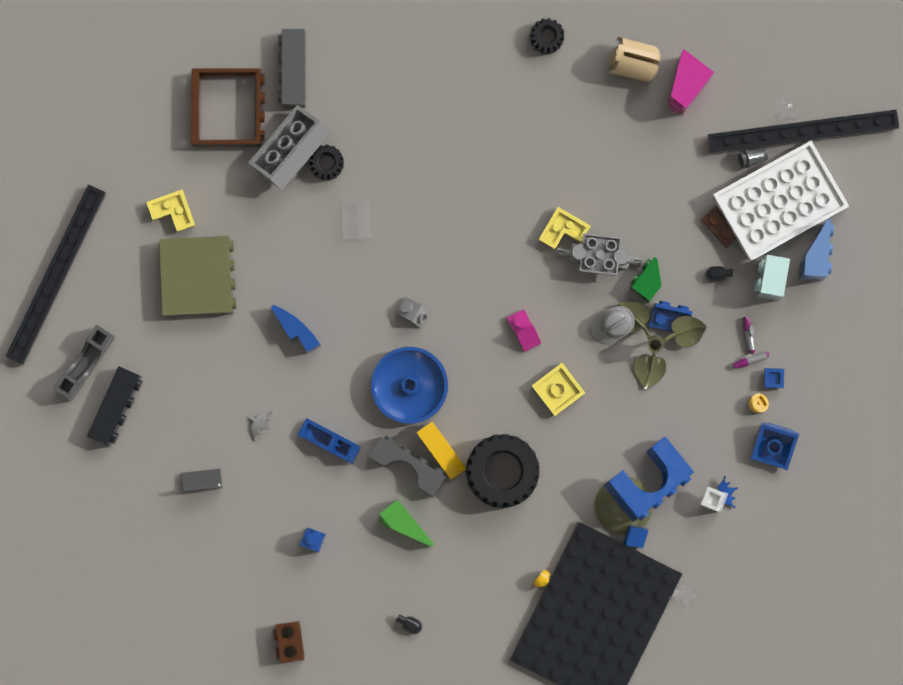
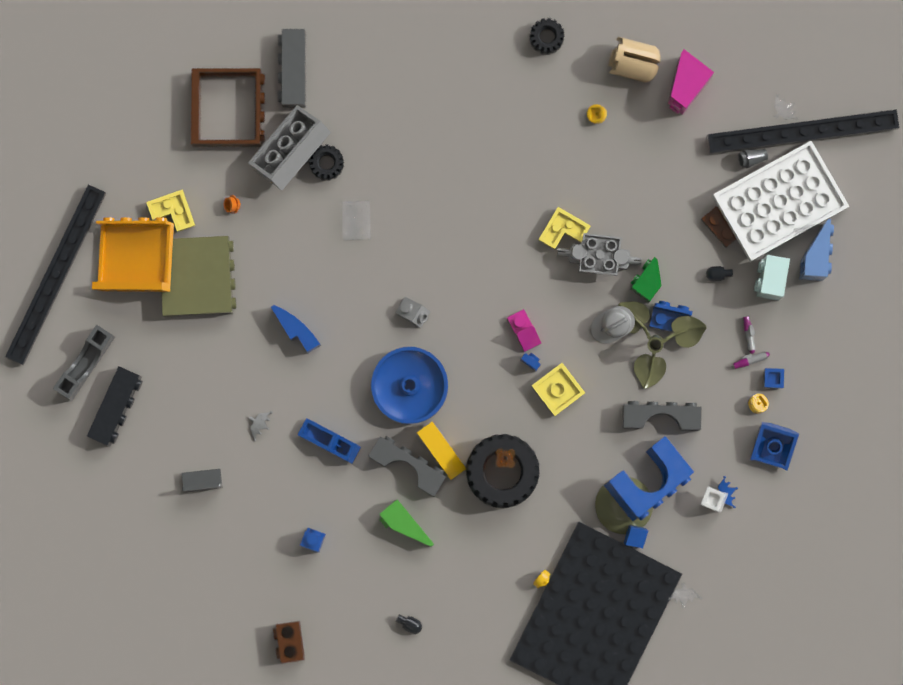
none -> light orange panel [92,217,174,292]
none -> orange plate [224,195,241,214]
none -> clear orange plate [496,448,515,468]
none -> blue plate [521,353,541,371]
none -> yellow tile [587,104,607,124]
none -> dark grey arch [623,401,702,431]

